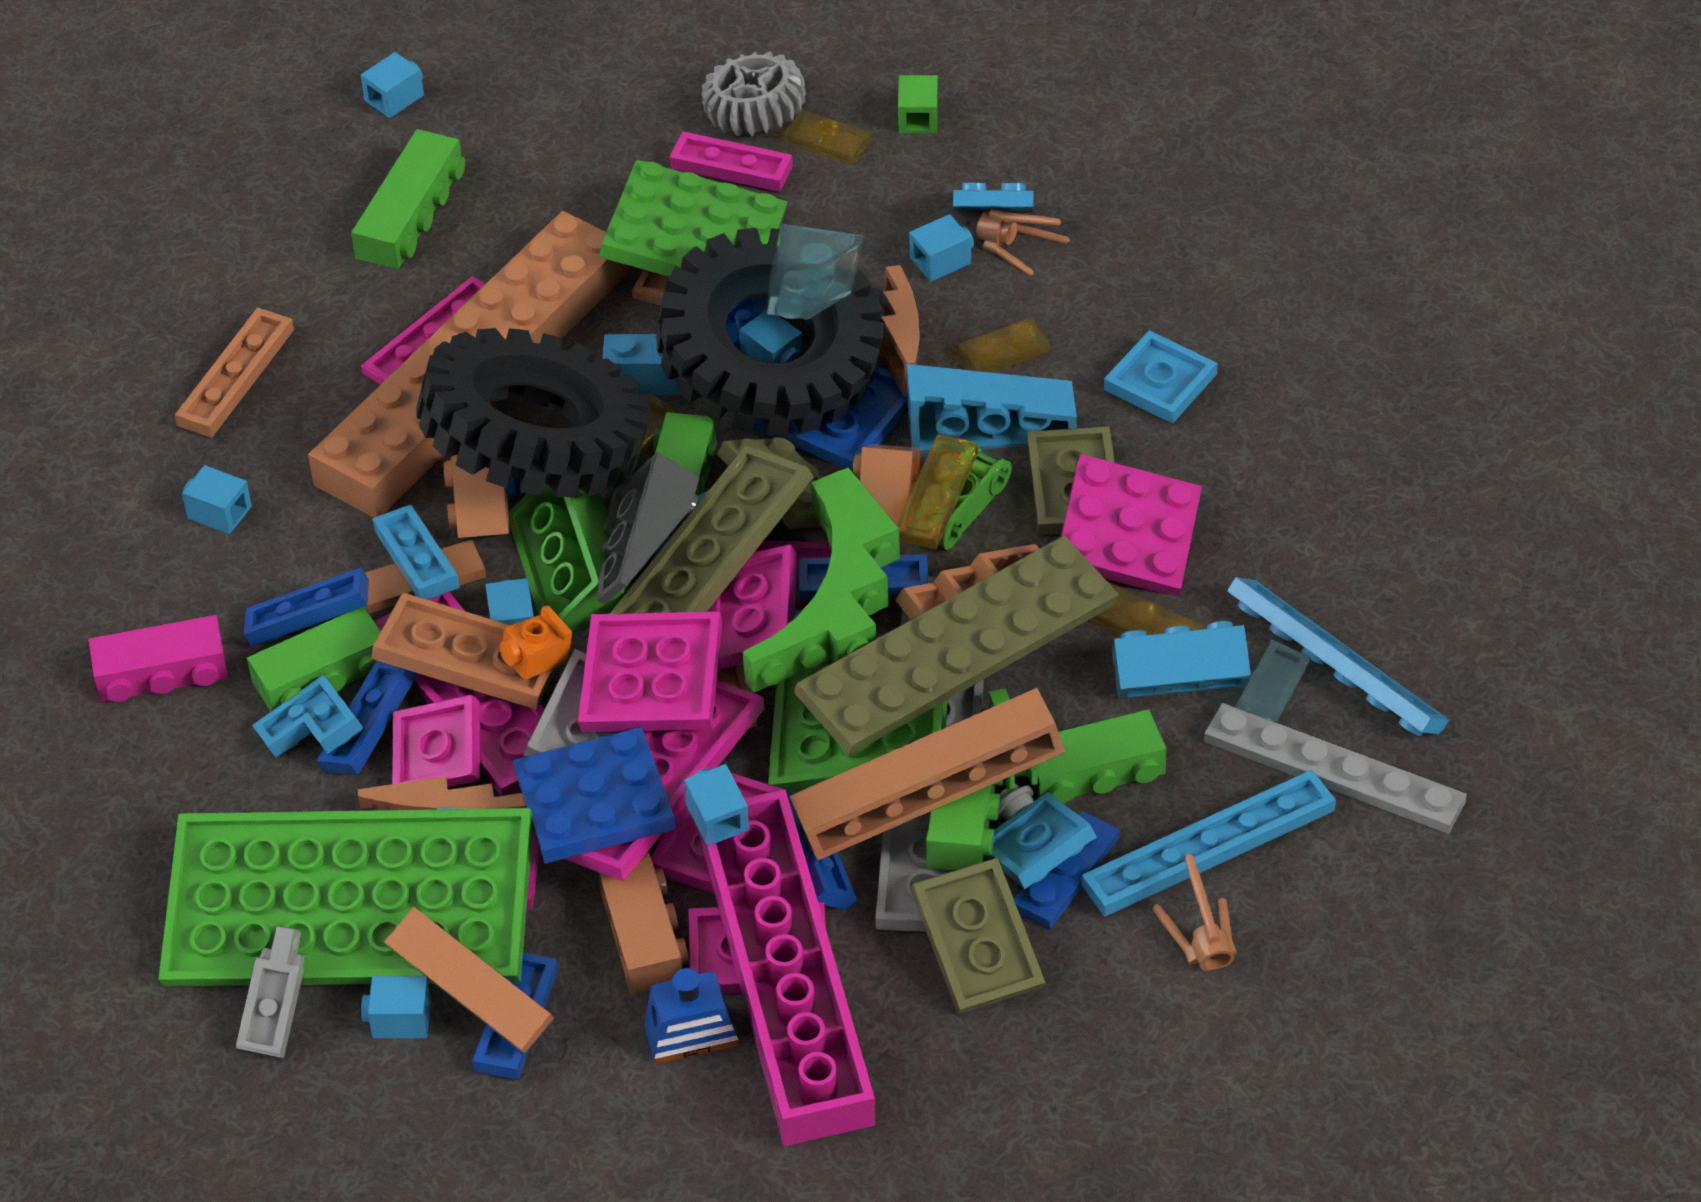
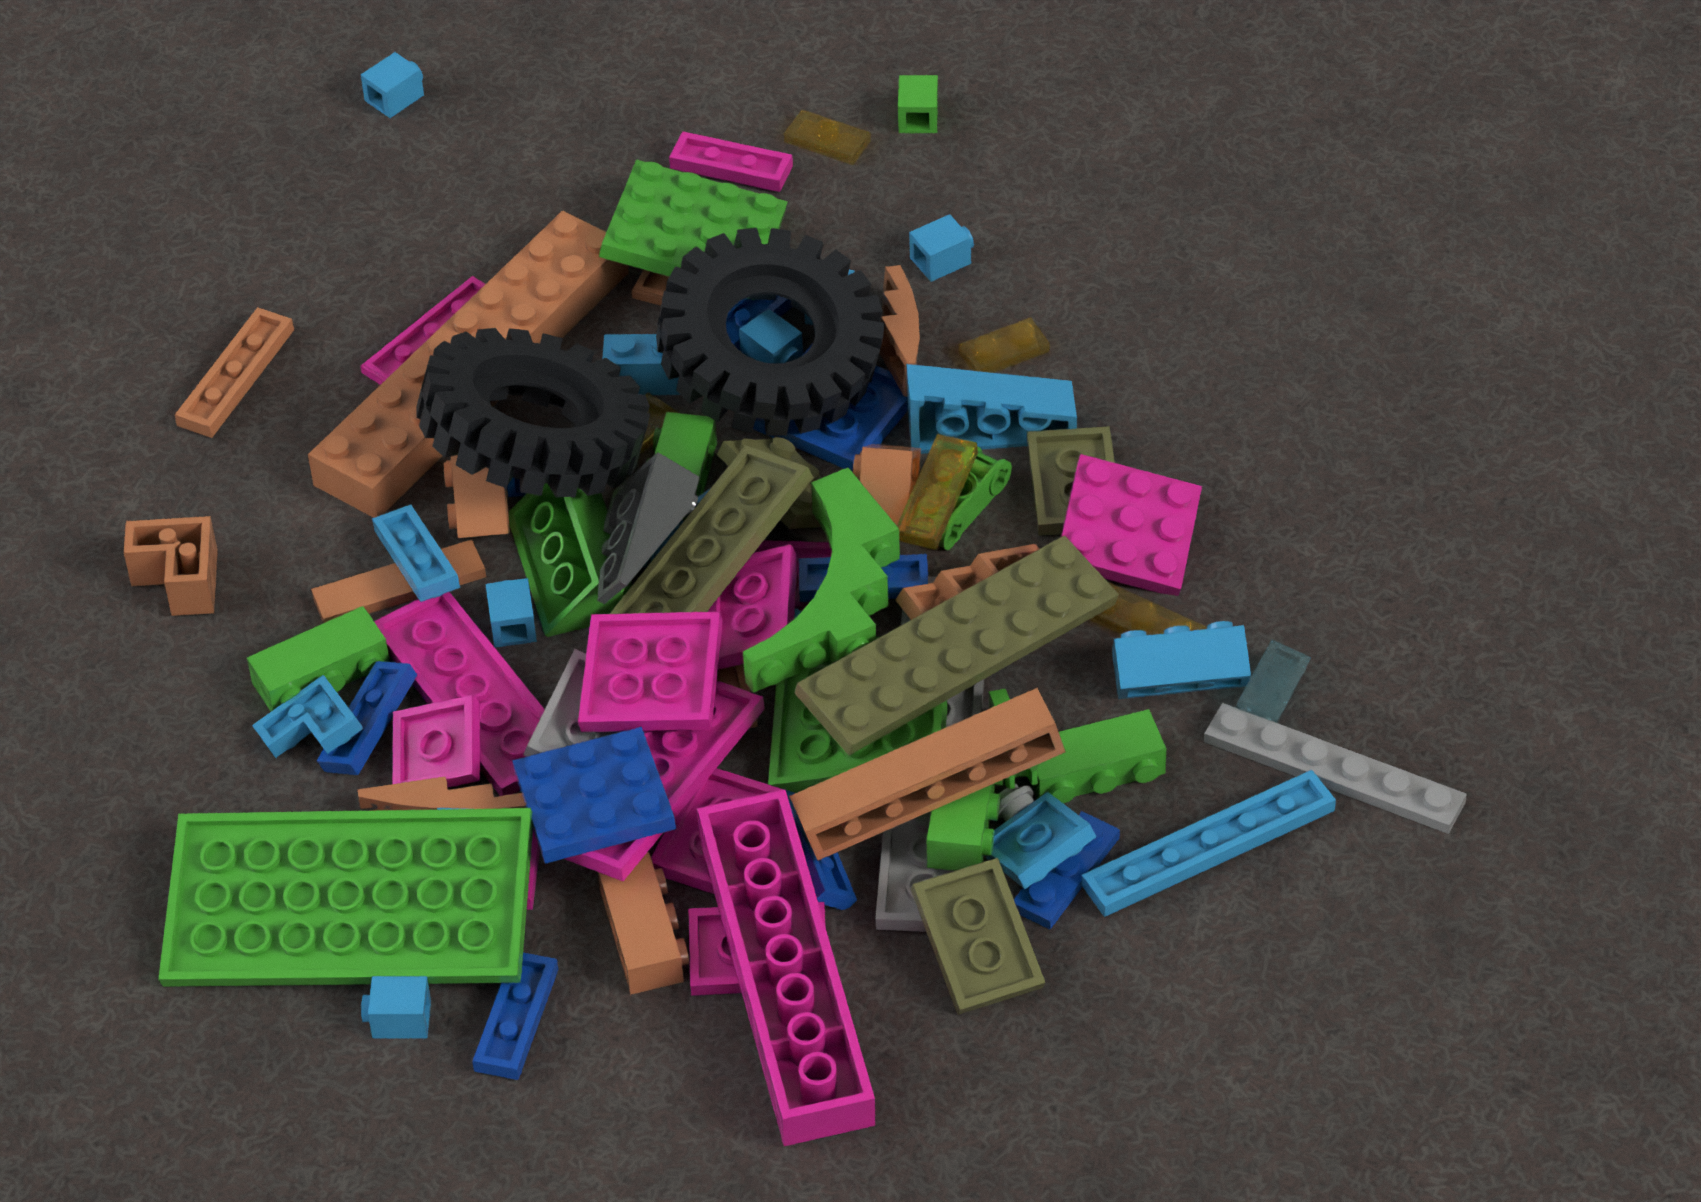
dark pink brick [88,615,228,702] -> none
dark azure brick [182,465,252,534] -> none
light grey hinge [236,926,305,1058] -> none
blue plate [244,567,369,647] -> none
bright green brick [351,129,465,269] -> none
nougat plate [372,593,557,709] -> none
nougat tile [384,907,554,1054] -> none
orange brick [500,605,572,680] -> none
torso [644,968,740,1065] -> none
dark azure brick [684,764,749,846] -> none
light grey gear [702,51,806,137] -> none
clear light blue slope [767,224,864,320] -> none
dark azure plate [953,183,1034,211] -> none
nougat plant [976,208,1070,276] -> none
dark azure plate [1104,330,1218,424] -> none
nougat plant [1152,854,1237,971] -> none
dark azure plate [1227,577,1449,736] -> none
none -> nougat brick [124,516,218,616]

